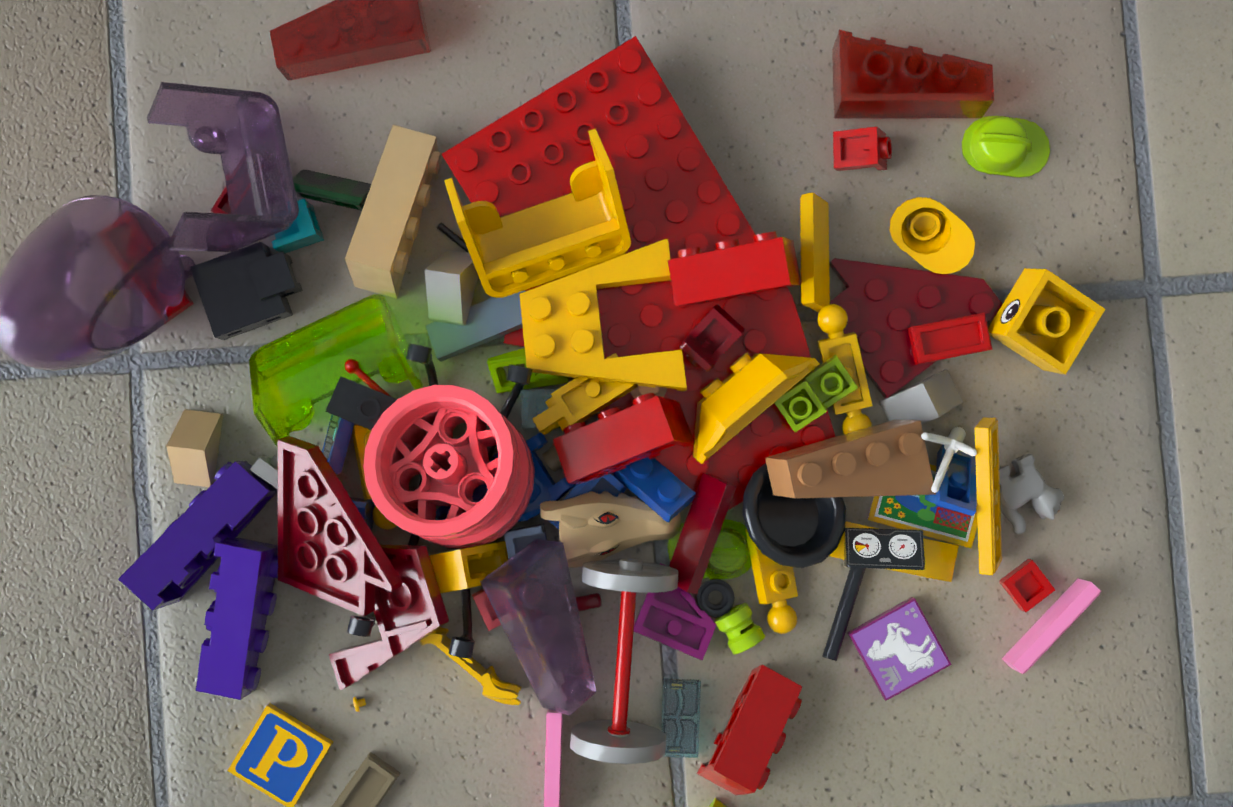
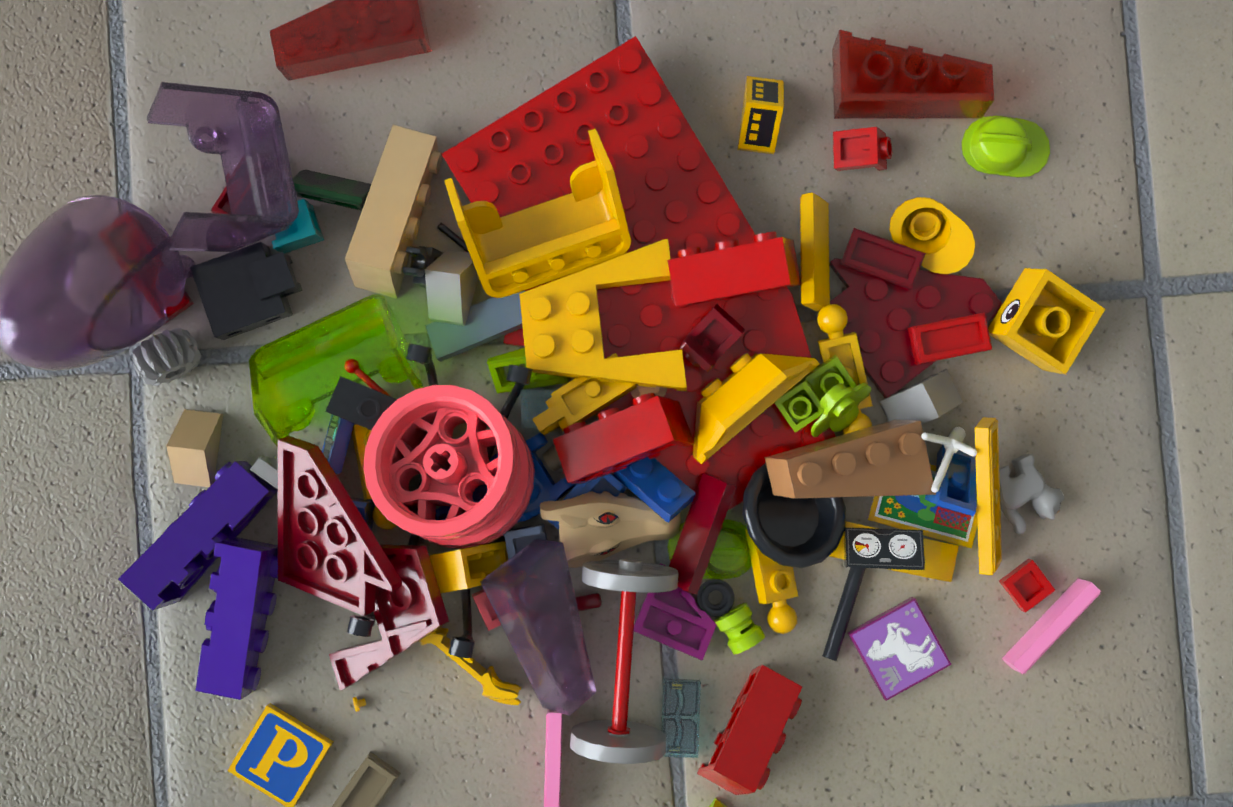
none -> light grey gear [132,328,202,386]
none -> black plate [402,246,443,288]
none -> slope [737,76,784,155]
none -> lime plate [811,383,872,437]
none -> dark red tile [840,228,926,290]

